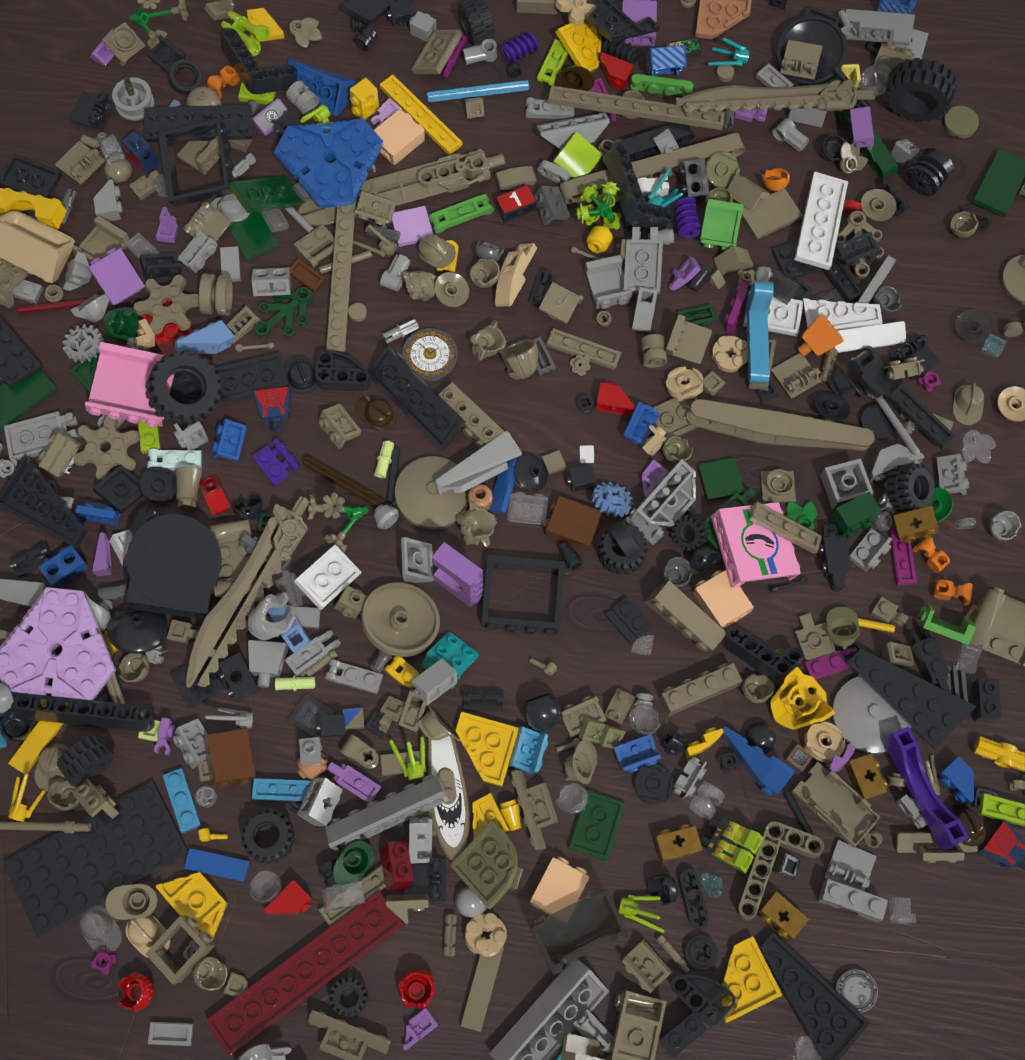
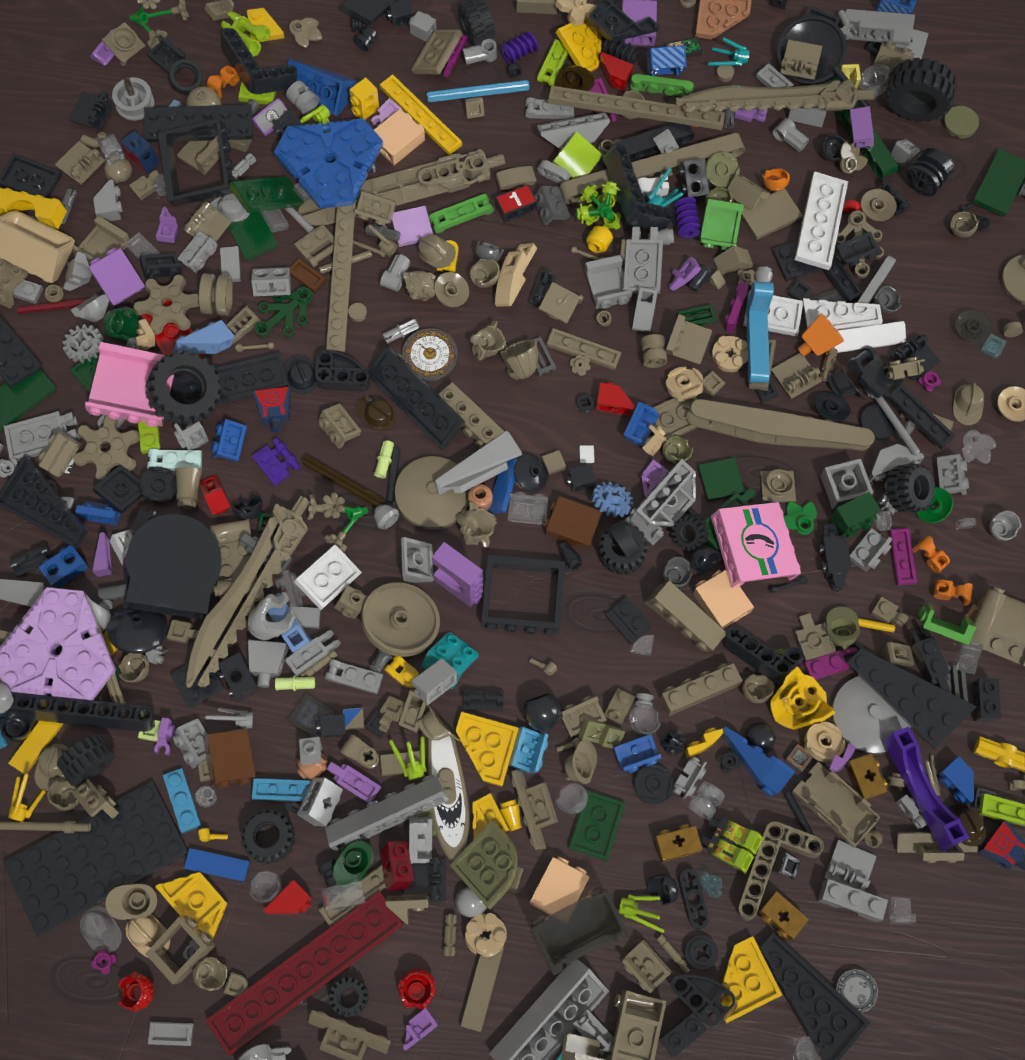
dark tan tile [749,502,822,554] -> none
clear smoke piece [766,270,801,305] -> none
pearl gold brick [894,506,939,543] -> none

